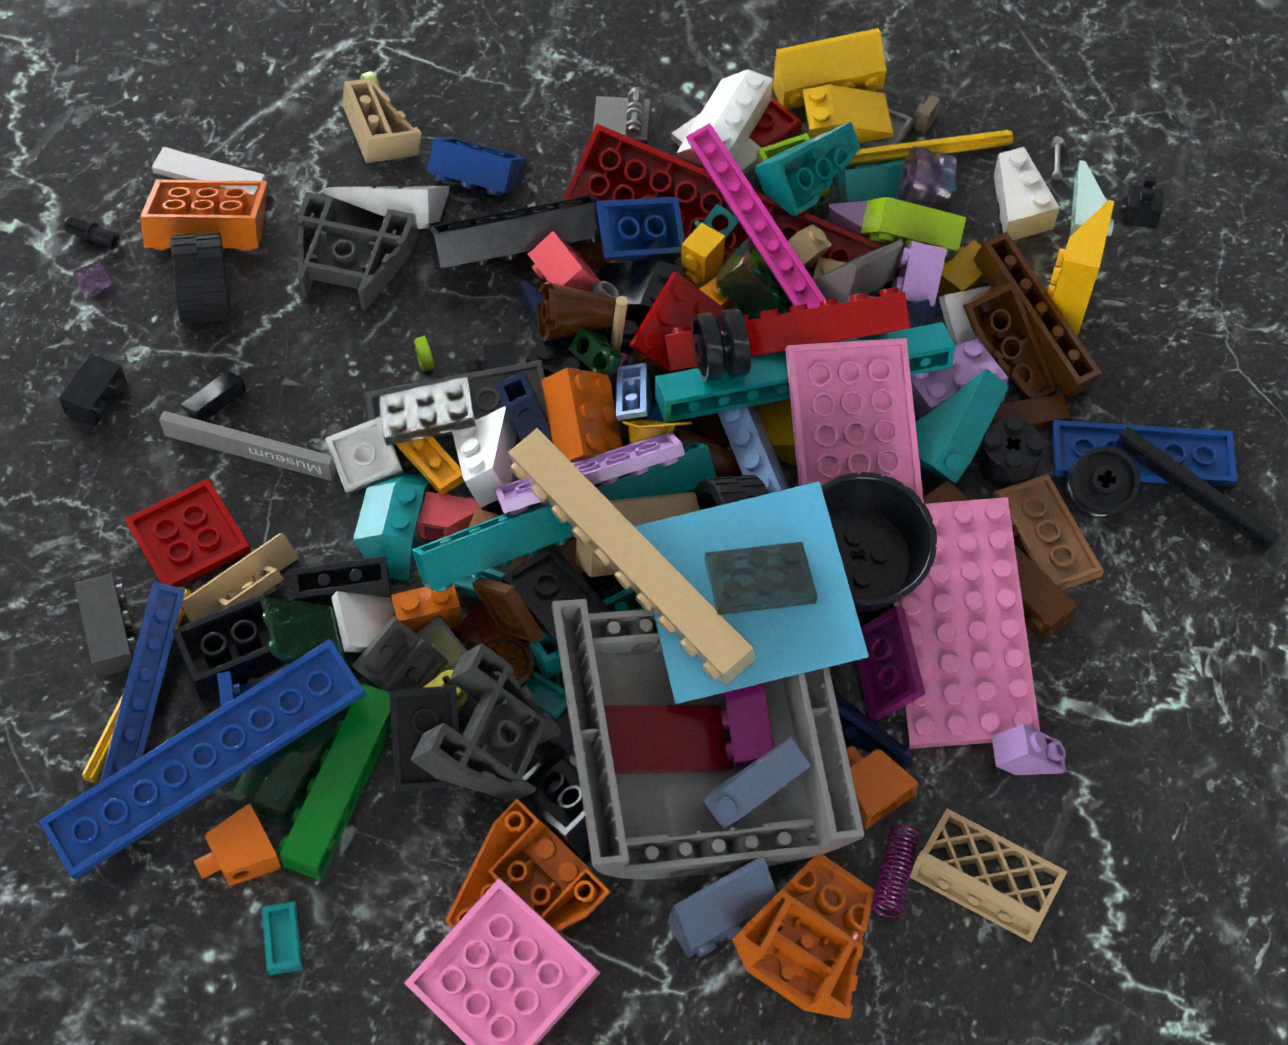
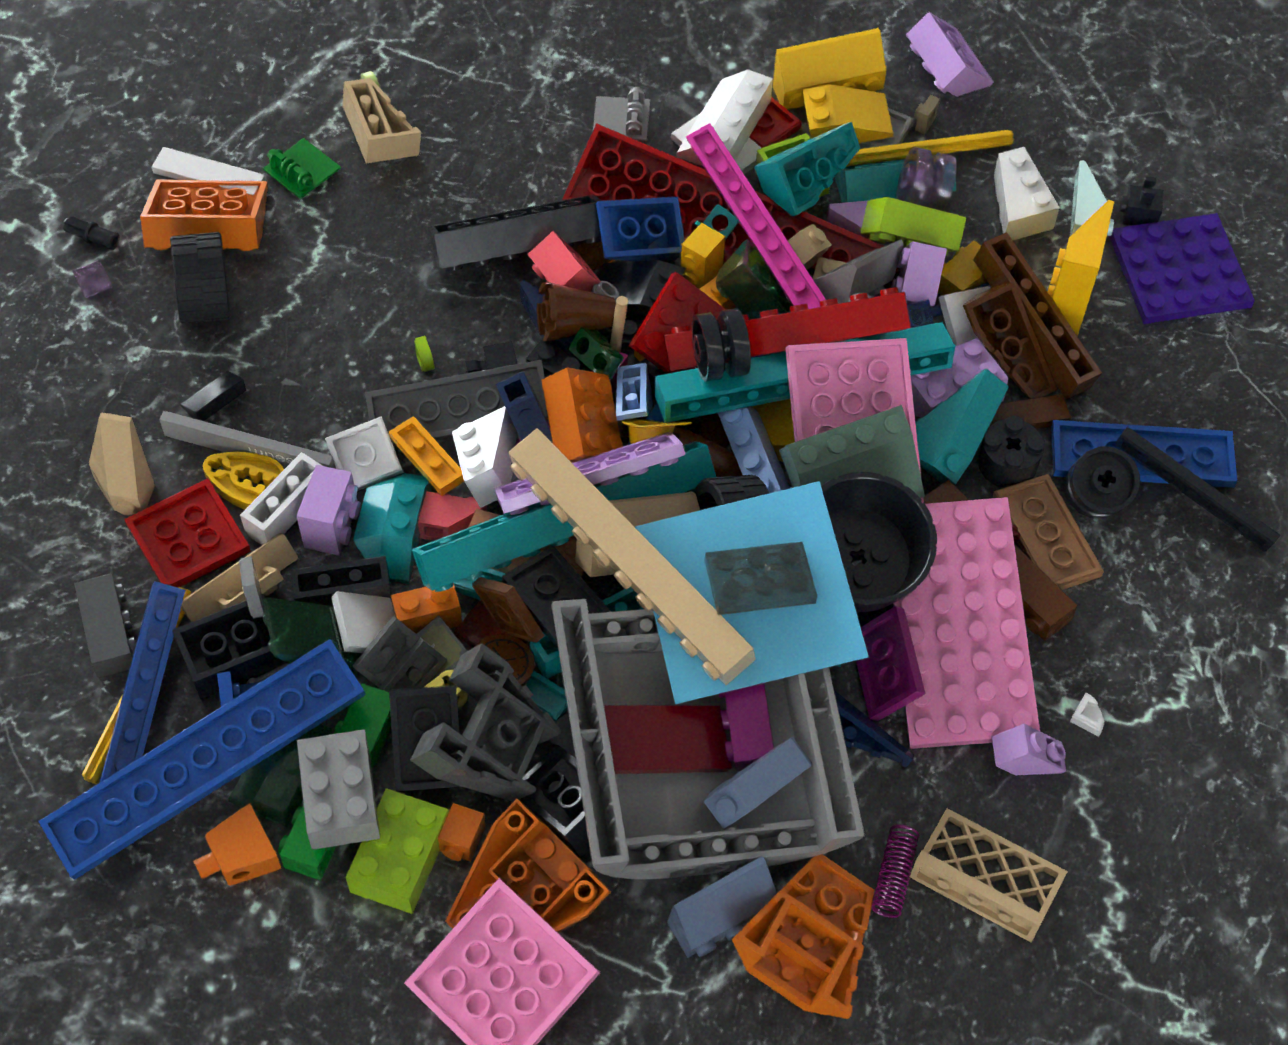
black brick [59,353,127,427] -> none
teal tile [261,901,303,975] -> none
dark grey wedge [298,192,418,311] -> none
white wedge [324,186,449,229] -> none
clear smoke plate [379,377,476,446] -> none
blue slope [427,137,527,196] -> none
orange torso [846,746,918,830] -> none
light grey hinge [1052,136,1064,181] -> none
none -> tan wedge [89,412,155,515]
none -> yellow piece [203,452,284,510]
none -> light grey tile [239,556,264,618]
none -> white brick [240,452,322,545]
none -> green hinge [263,138,341,199]
none -> lavender brick [296,465,361,556]
none -> light grey brick [297,729,380,850]
none -> lime brick [346,788,449,914]
none -> orange brick [438,803,486,862]
none -> sand green slope [779,405,925,498]
none -> lavender slope [906,12,994,97]
none -> white tile [1070,693,1104,737]
none -> dark purple plate [1109,213,1255,324]

